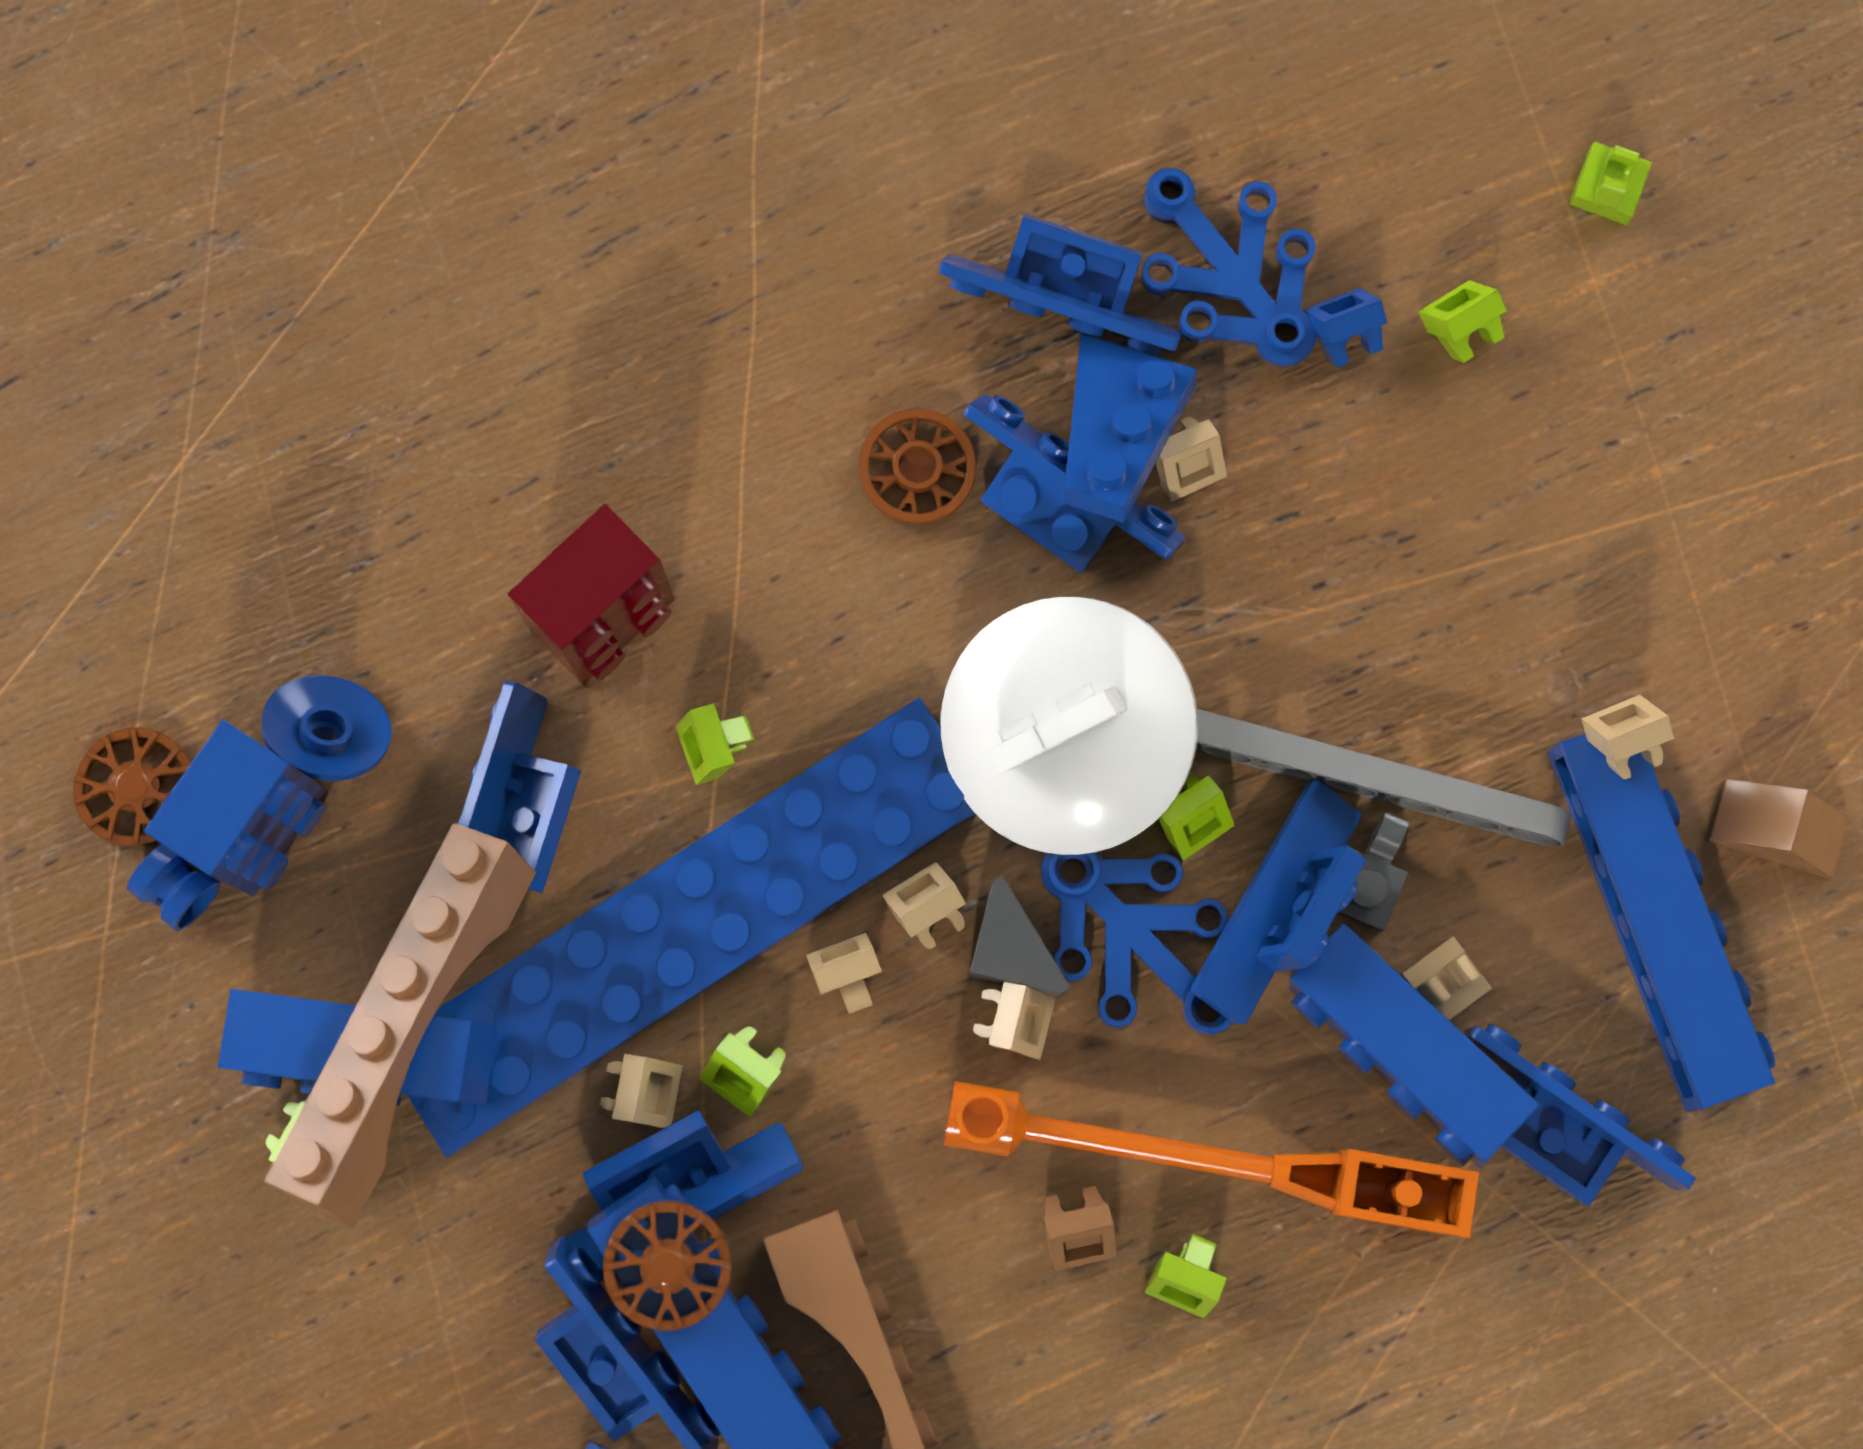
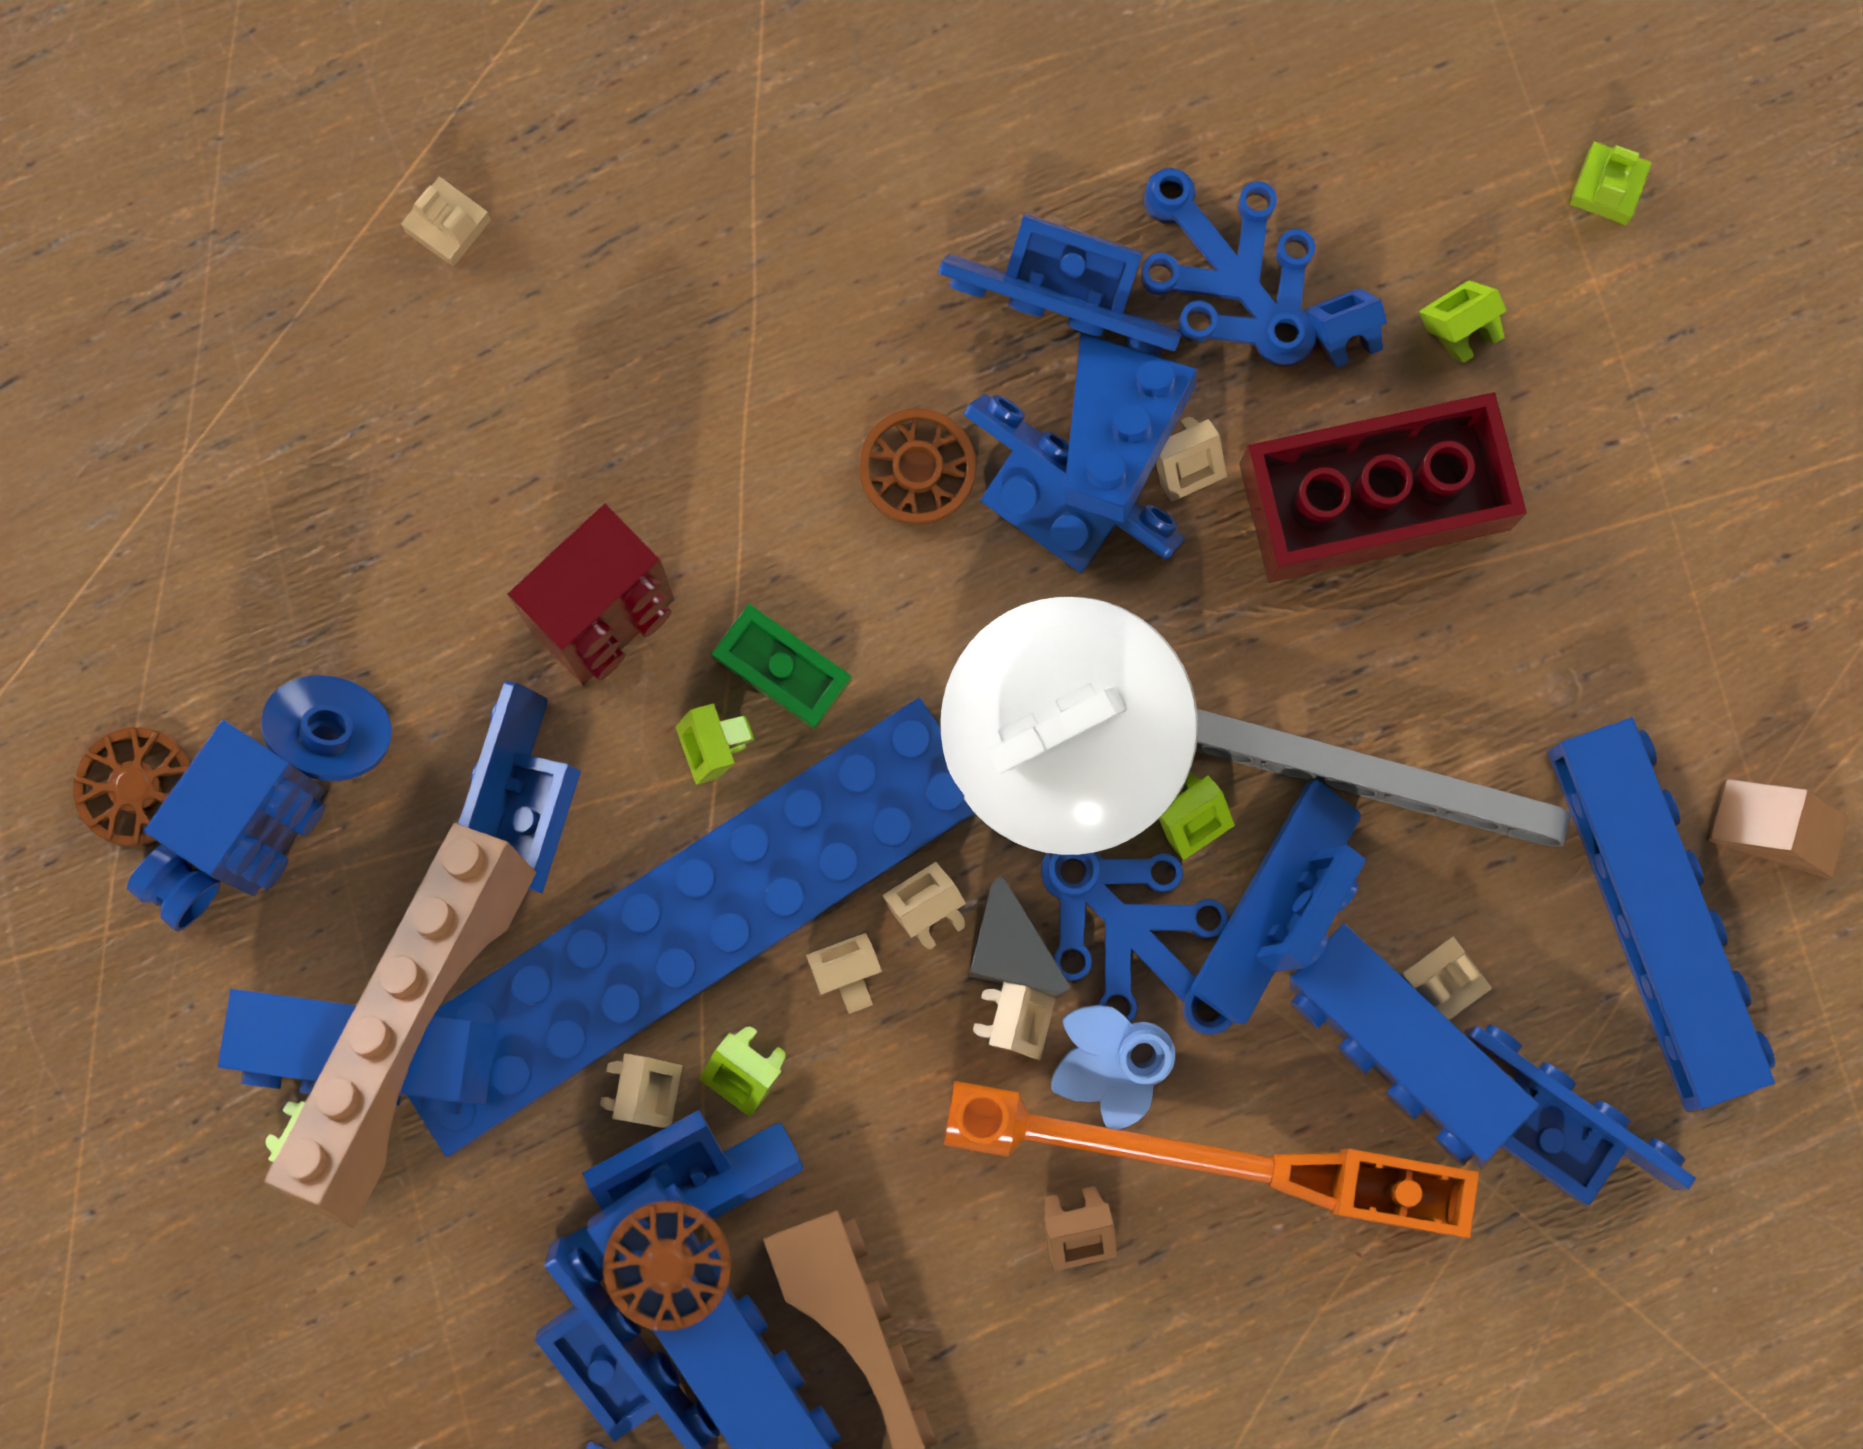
lime tile [1144,1234,1227,1319] -> none
dark grey plate [1337,812,1410,932] -> none
tan tile [1581,695,1674,780] -> none
none -> tan tile [401,177,491,267]
none -> green plate [711,603,852,731]
none -> light blue plate [1051,1005,1175,1130]
none -> dark red brick [1239,392,1527,583]

